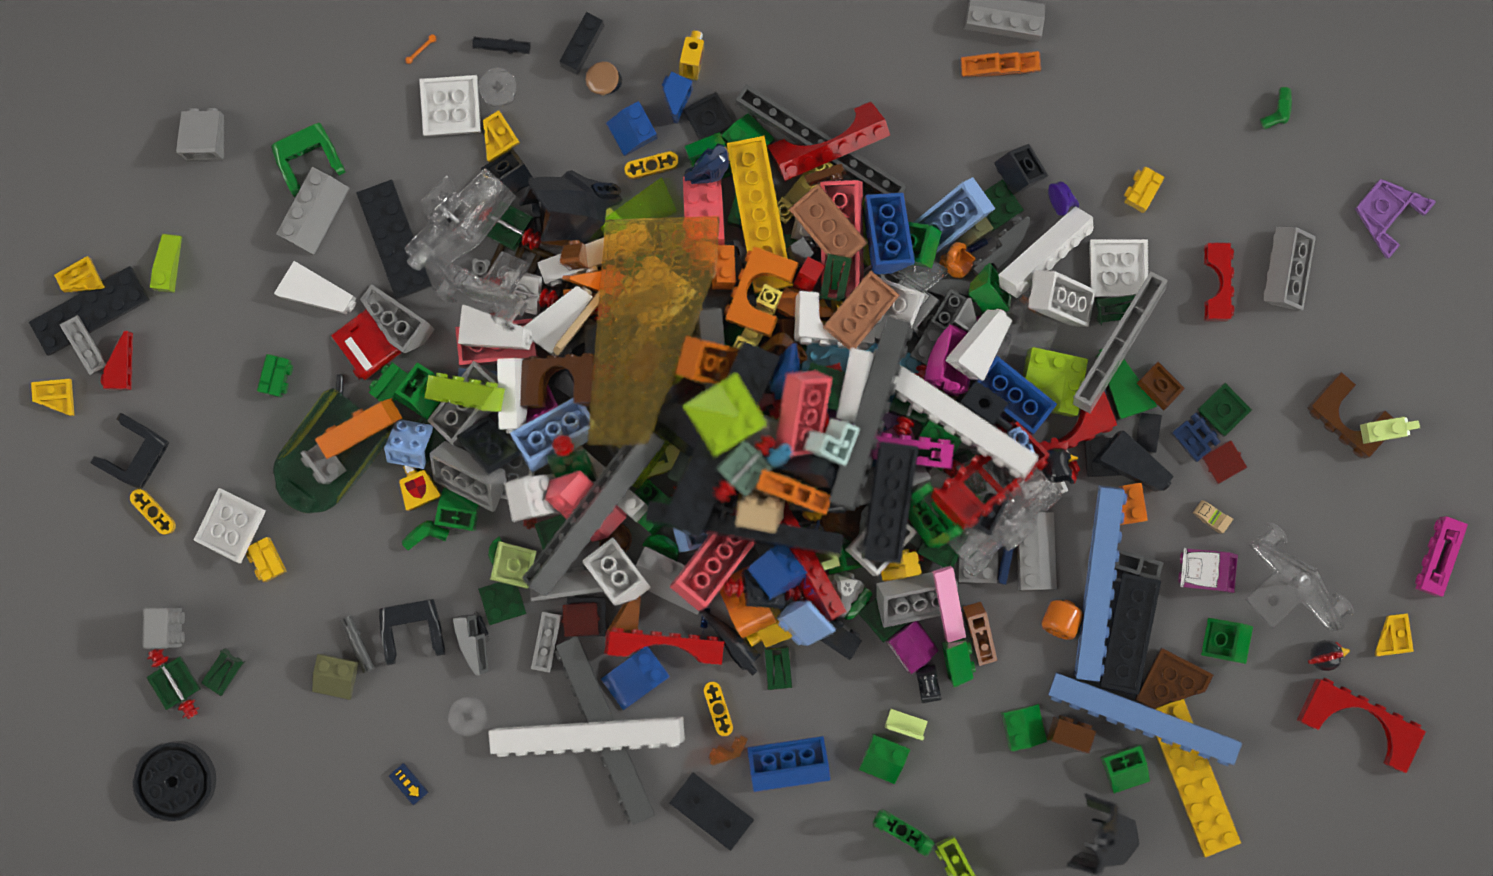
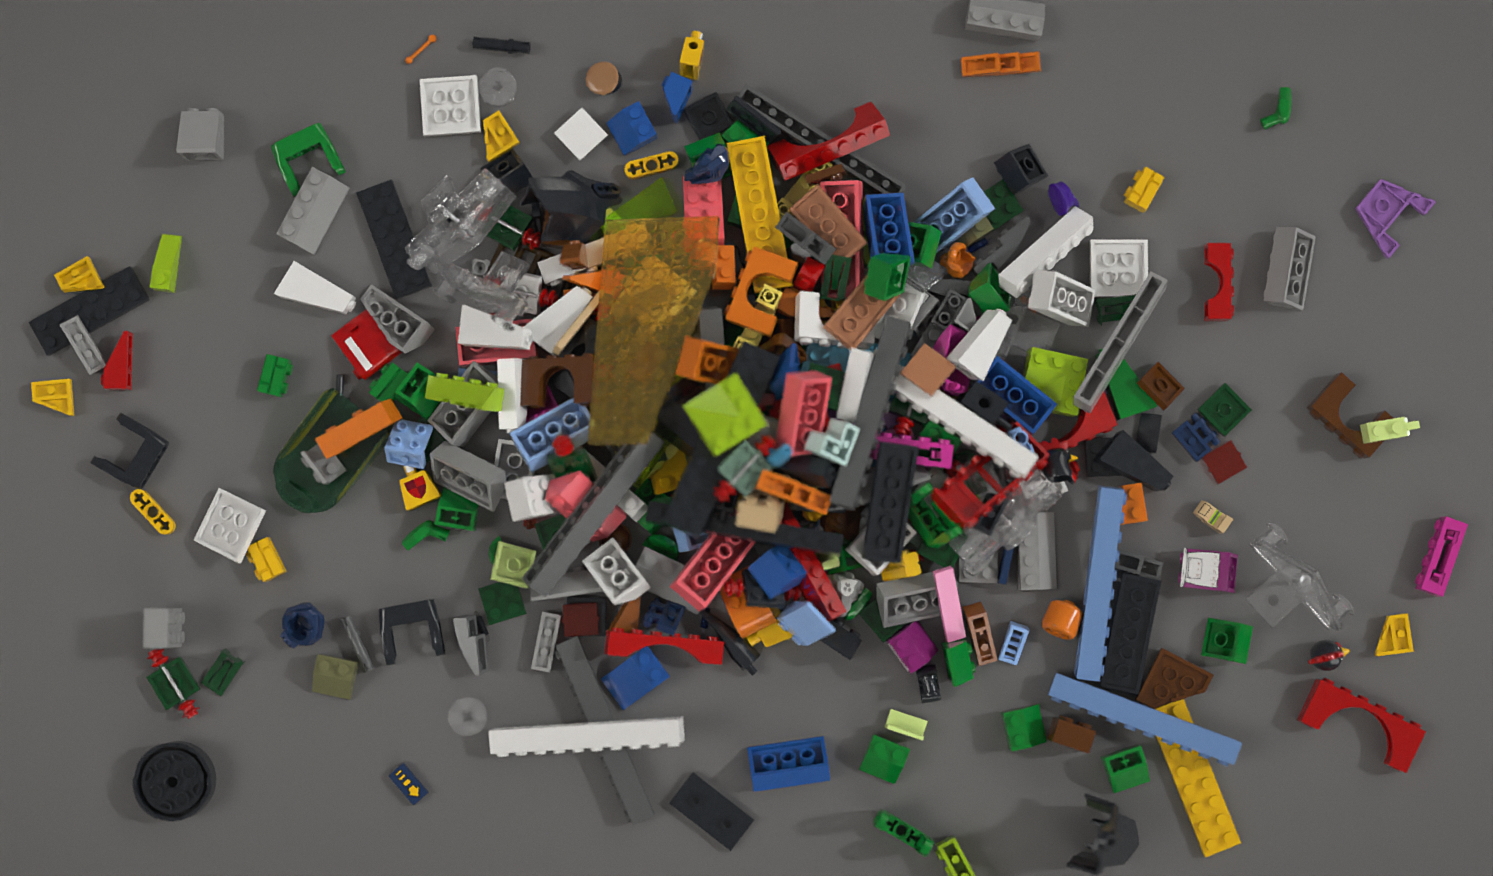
black plate [456,416,521,475] -> none
black brick [559,12,604,75] -> none
yellow beam [704,681,733,736] -> none
clear orange slope [708,735,748,766] -> none
dark green piece [764,646,792,690] -> none
none -> dark blue helmet [280,602,325,648]
none -> white piece [554,108,608,160]
none -> dark blue plate [643,598,686,636]
none -> yellow wing [650,449,687,495]
none -> black tile [726,95,782,145]
none -> dark grey slope [775,212,836,264]
none -> green slope [864,253,911,301]
none -> nougat tile [901,343,956,397]
none -> light blue slope [998,621,1030,666]

